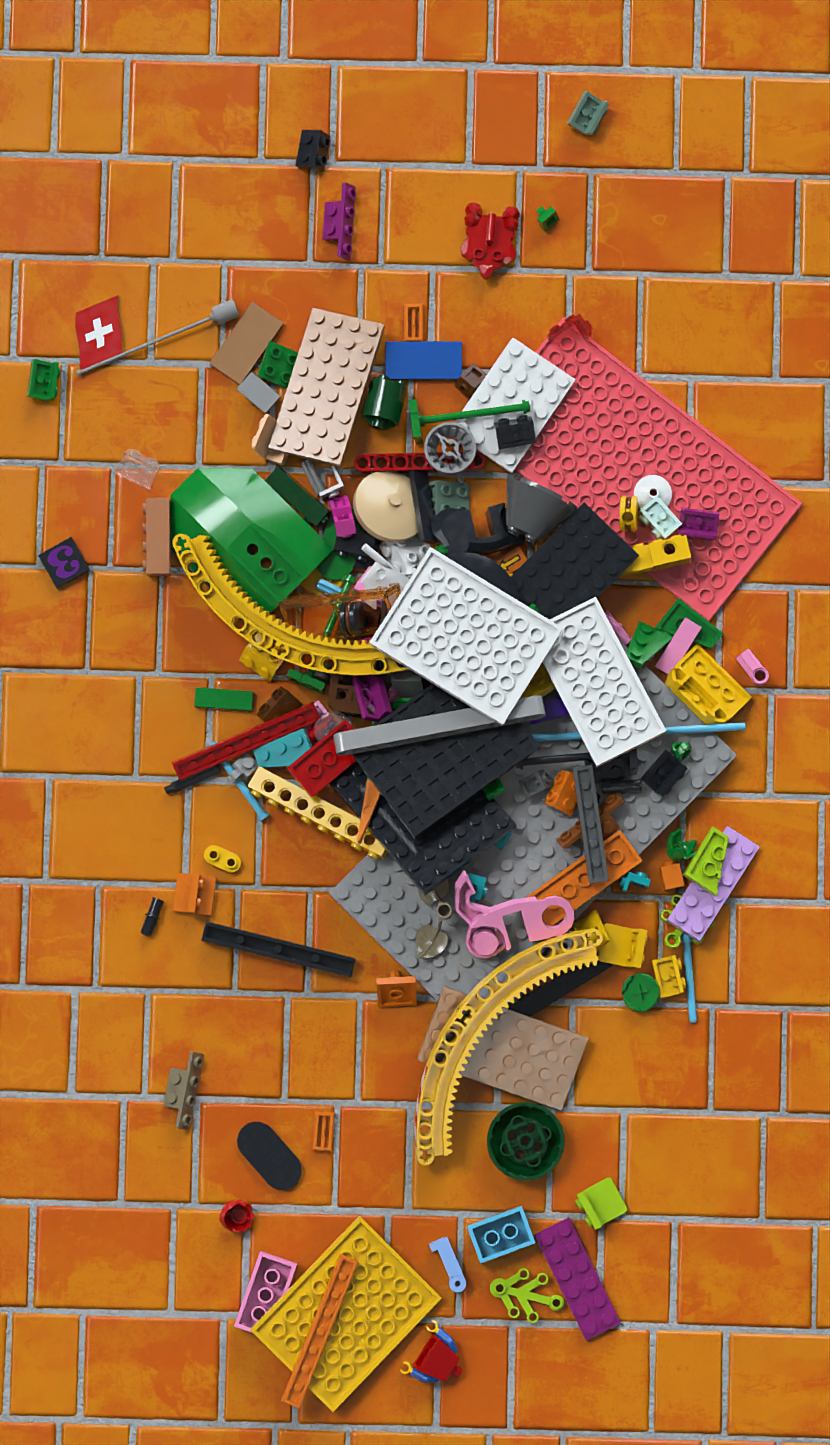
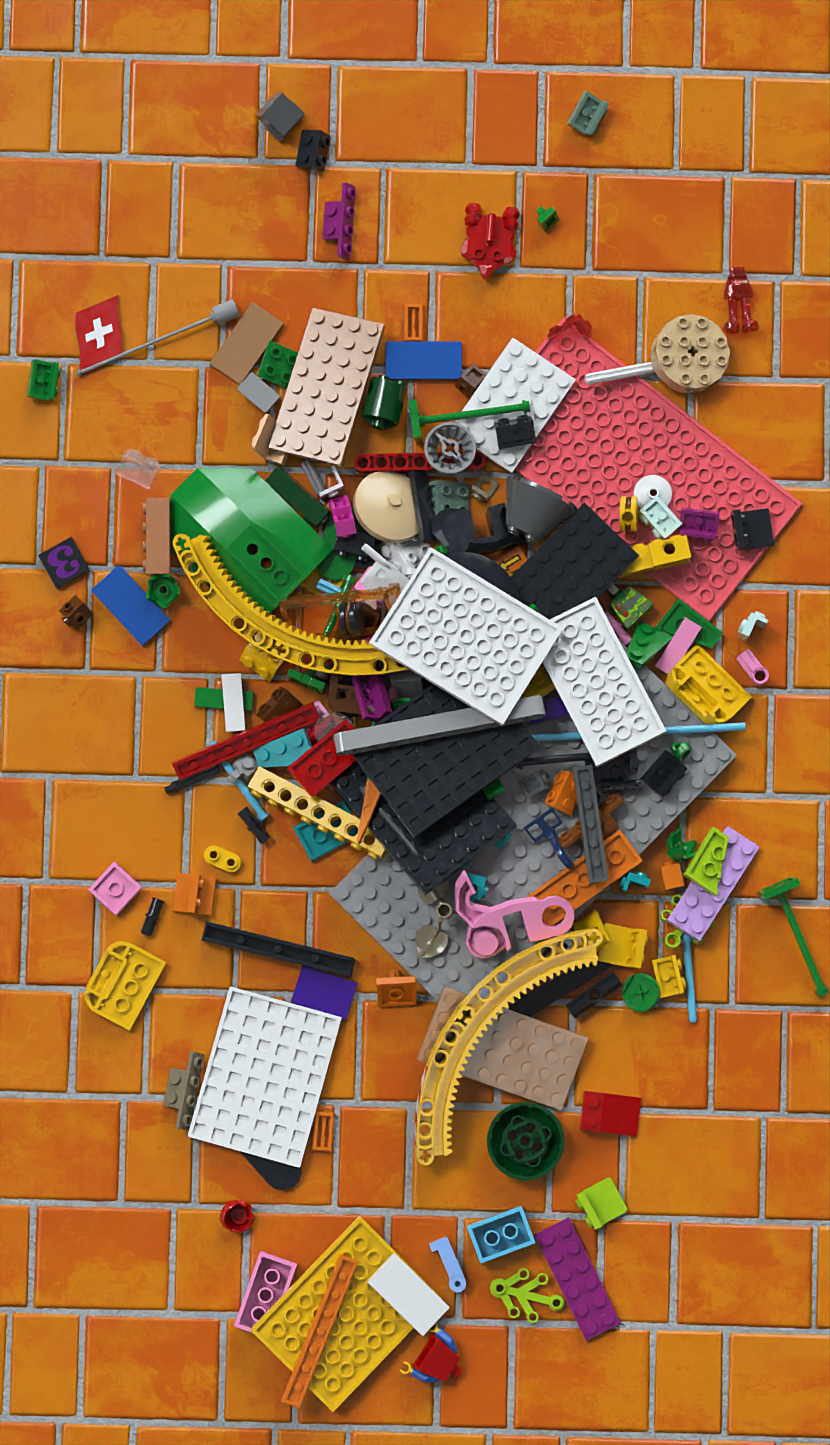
none -> reddish brown brick [59,595,93,630]
none -> yellow plate [84,941,166,1031]
none -> bright pink plate [88,862,143,916]
none -> blue tile [91,565,171,646]
none -> green piece [146,574,180,608]
none -> white plate [188,986,342,1168]
none -> white tile [222,673,245,732]
none -> black pin [238,807,271,844]
none -> dark grey plate [255,93,305,142]
none -> dark purple tile [291,966,358,1020]
none -> teal tile [293,800,358,862]
none -> white tile [367,1253,450,1336]
none -> dark tan bracket [471,474,499,503]
none -> dark blue piece [523,807,574,870]
none -> black piece [565,972,623,1018]
none -> red slope [579,1091,641,1136]
none -> white axle [585,362,655,385]
none -> torso [607,584,653,631]
none -> tan brick [650,314,730,394]
none -> clear red piece [723,267,759,333]
none -> black bracket [731,508,774,551]
none -> light aqua bracket [737,612,769,641]
none -> green tile [757,876,829,997]

